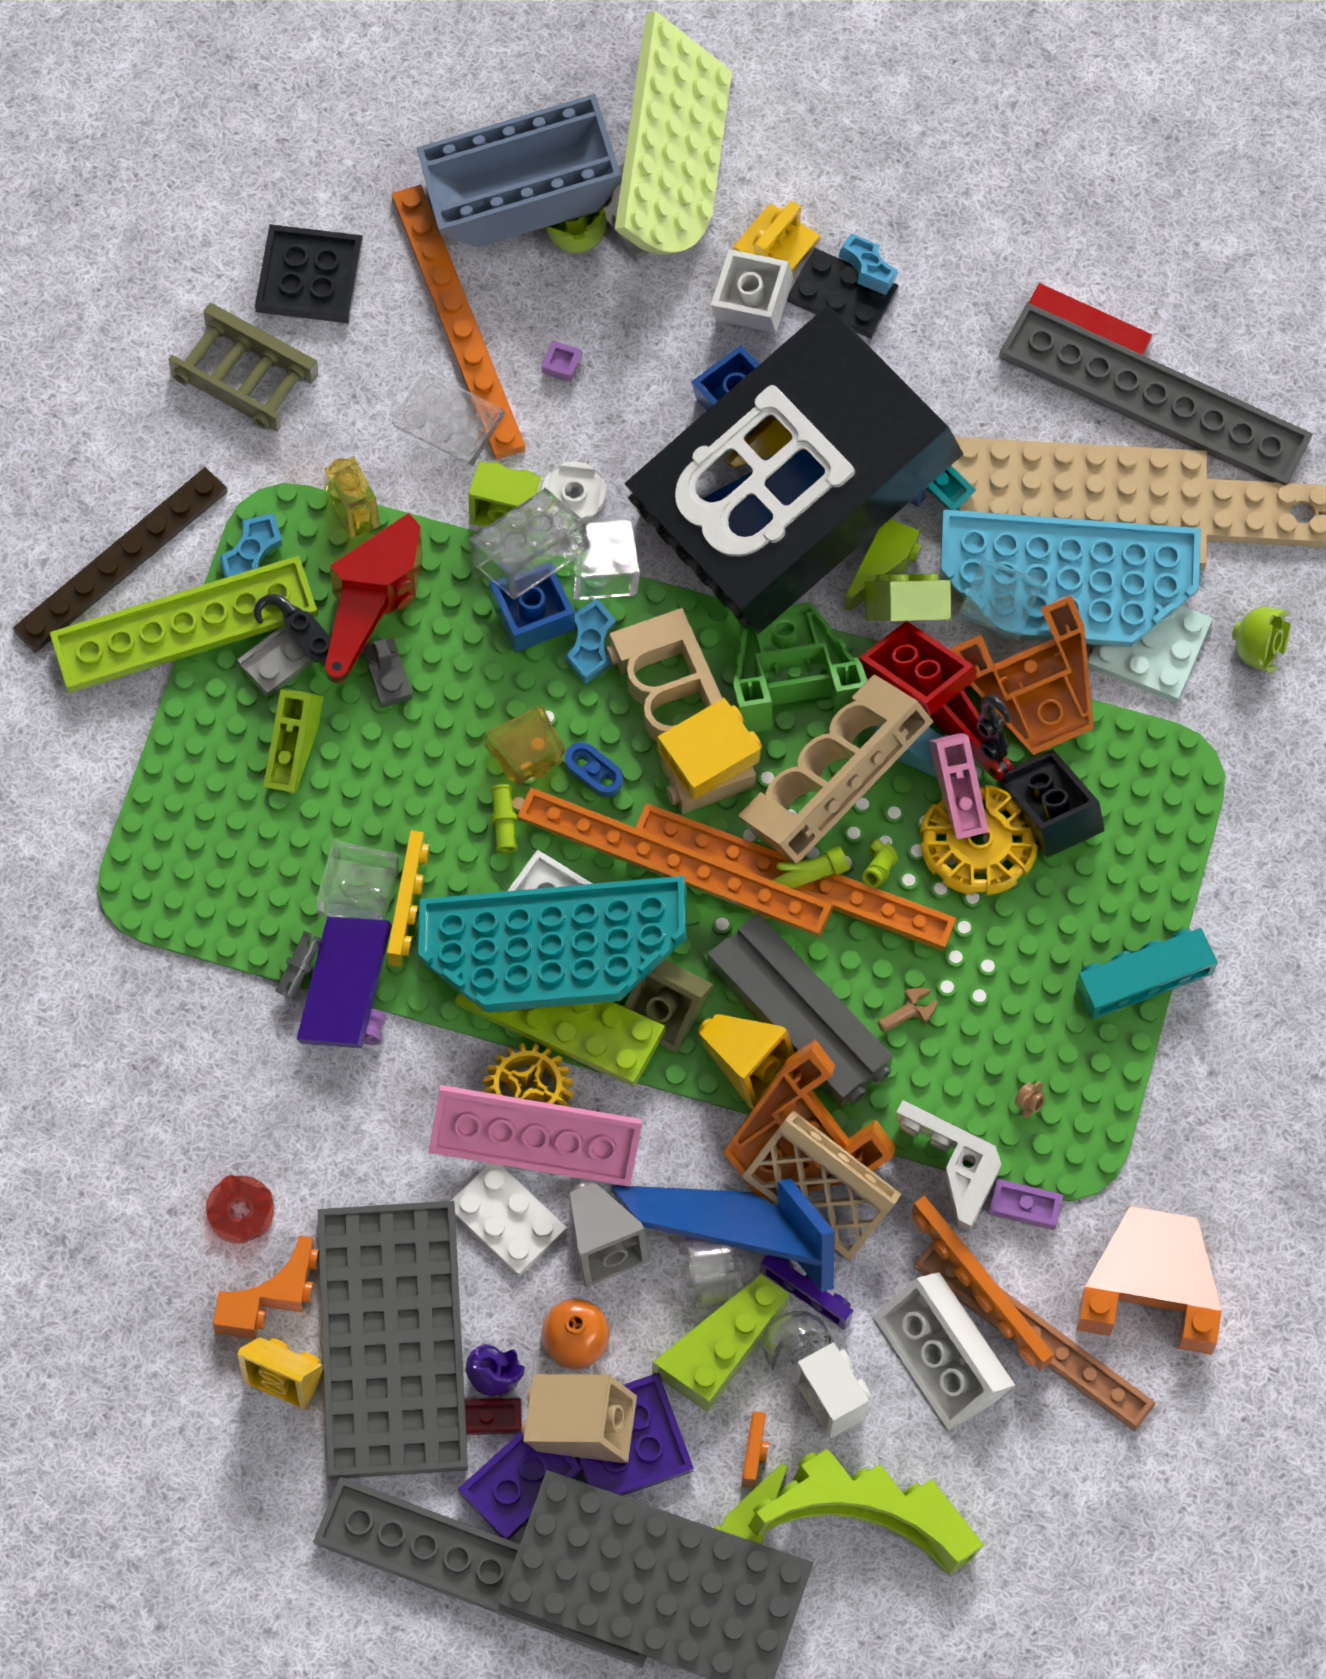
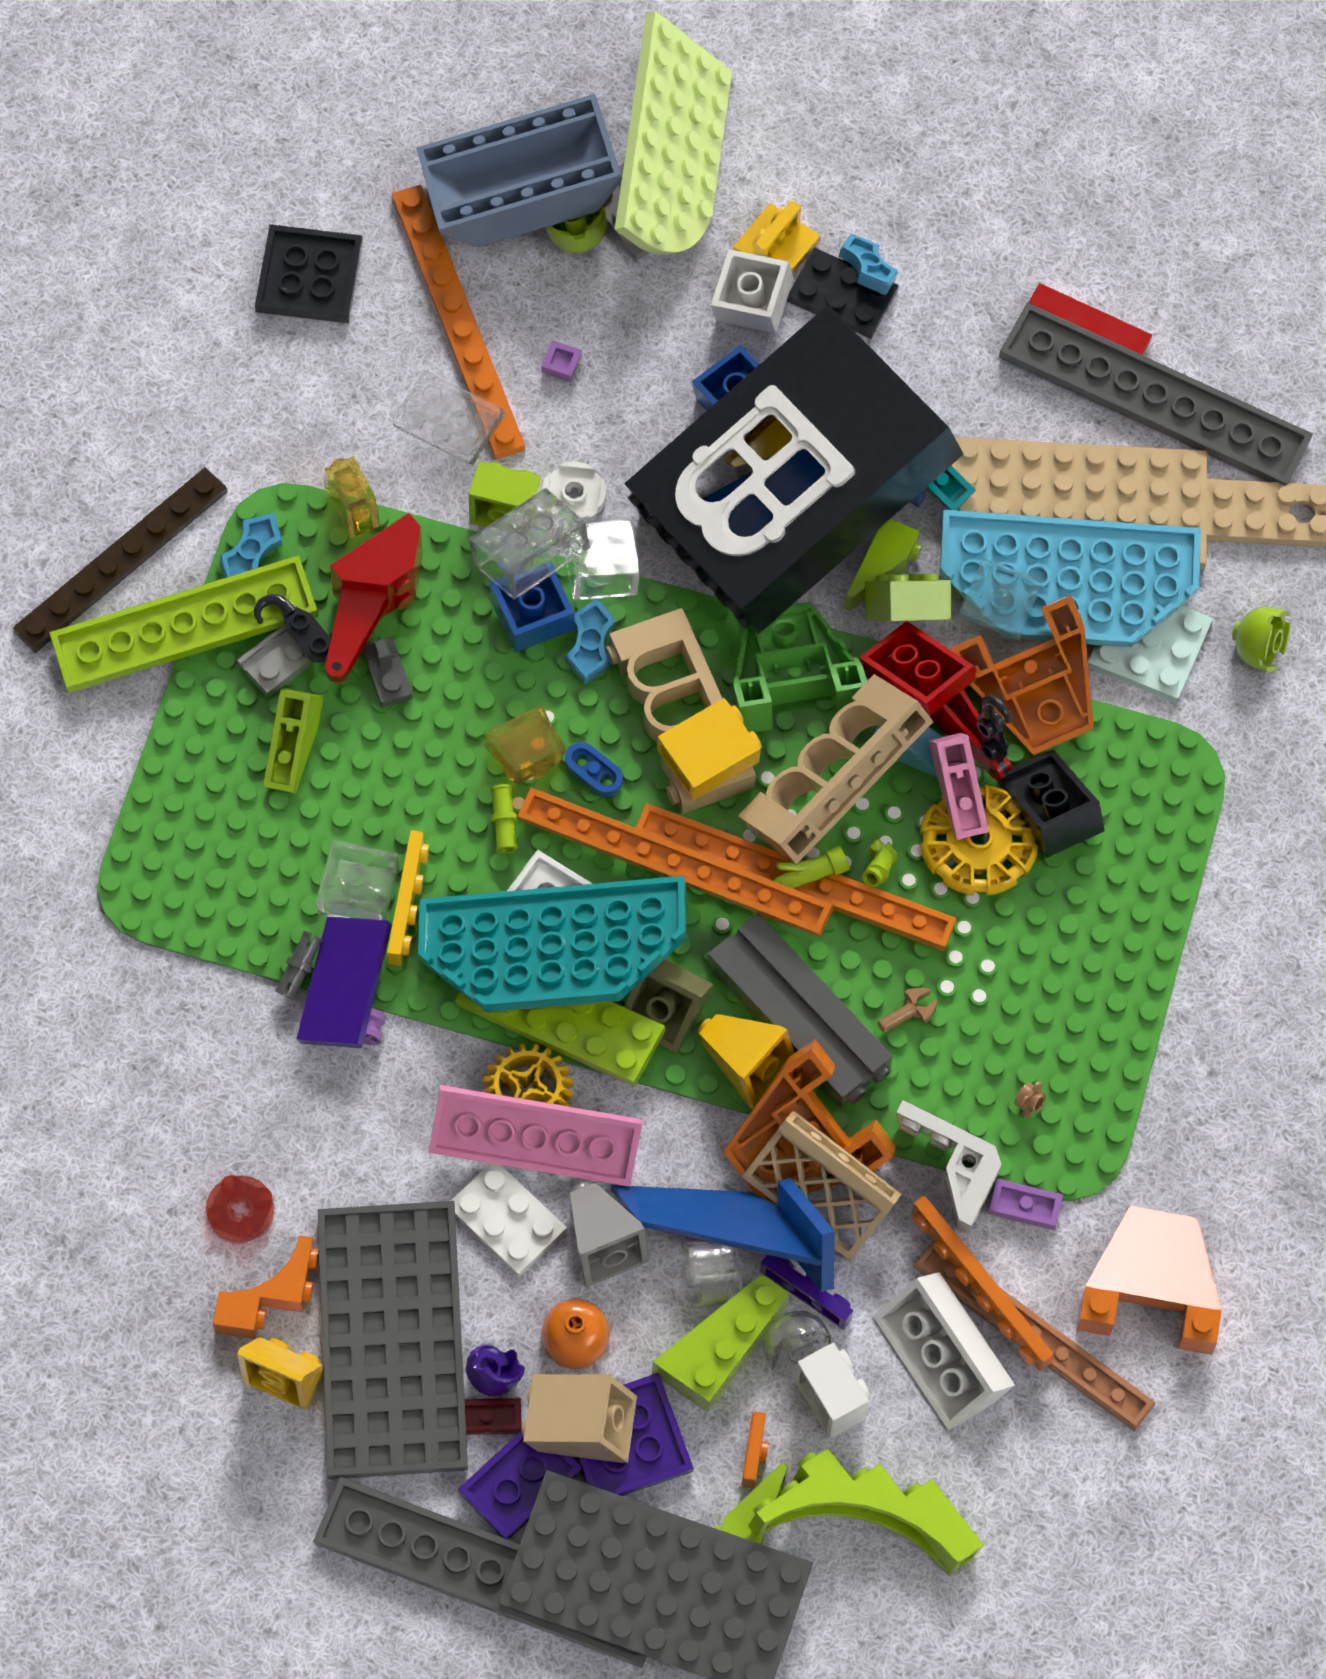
olive fence [168,302,318,432] -> none
teal brick [1076,928,1218,1020] -> none

